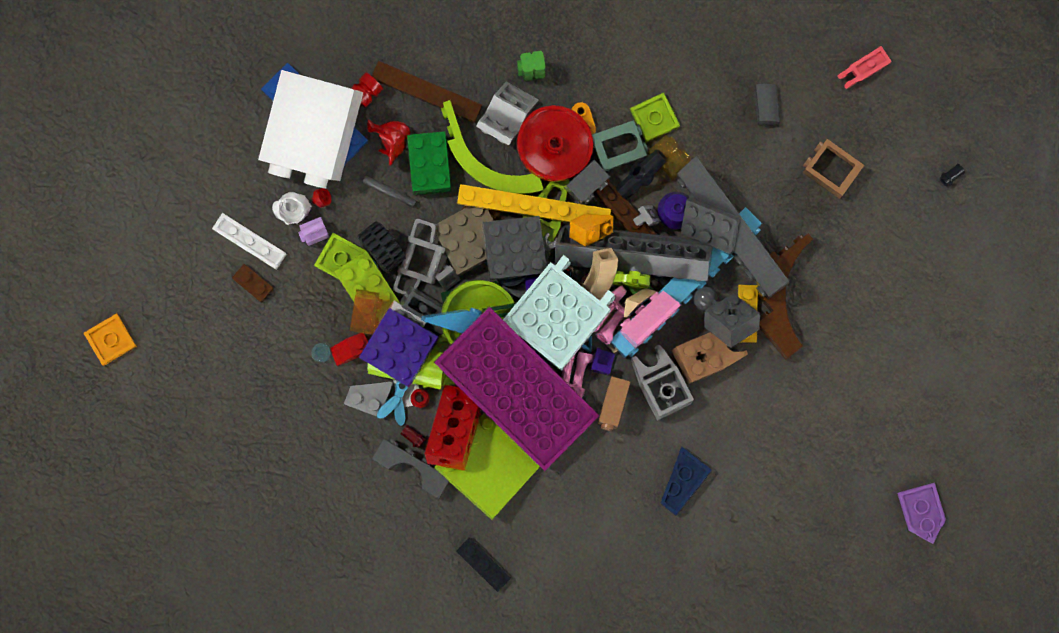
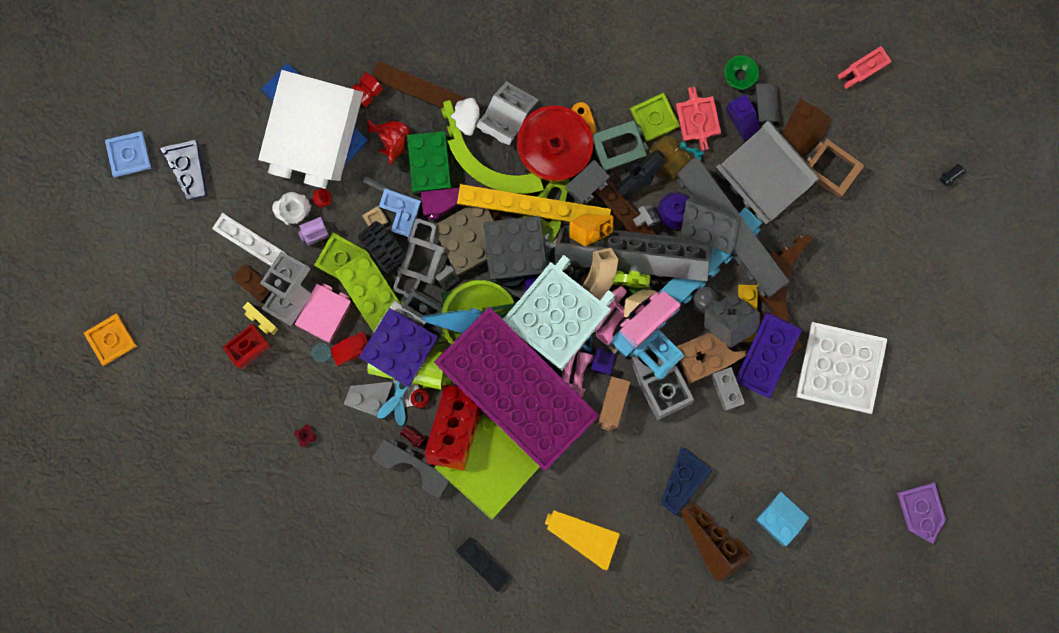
clear orange brick [350,289,382,335] -> none
bright green brick [517,51,545,81] -> none
none -> light blue plate [105,131,151,177]
none -> wing [160,140,208,200]
none -> red slope [222,323,271,370]
none -> light yellow plate [243,302,279,335]
none -> light grey bracket [260,252,312,326]
none -> dark red plate [294,424,317,447]
none -> bright pink brick [295,283,352,344]
none -> tan tile [362,206,389,226]
none -> light blue plate [379,188,422,237]
none -> magenta slope [421,185,478,220]
none -> white hair [451,98,480,136]
none -> yellow slope [545,510,620,571]
none -> medium azure plate [634,329,684,380]
none -> coral plate [676,87,721,151]
none -> teal piece [679,141,703,161]
none -> reddish brown wedge [681,503,754,582]
none -> light grey brick [711,367,745,412]
none -> light grey panel [716,121,820,224]
none -> green piece [724,55,759,90]
none -> dark purple slope [726,94,760,141]
none -> dark purple plate [736,312,803,398]
none -> medium azure slope [755,492,809,546]
none -> reddish brown wedge [782,99,831,157]
none -> white plate [796,322,887,414]

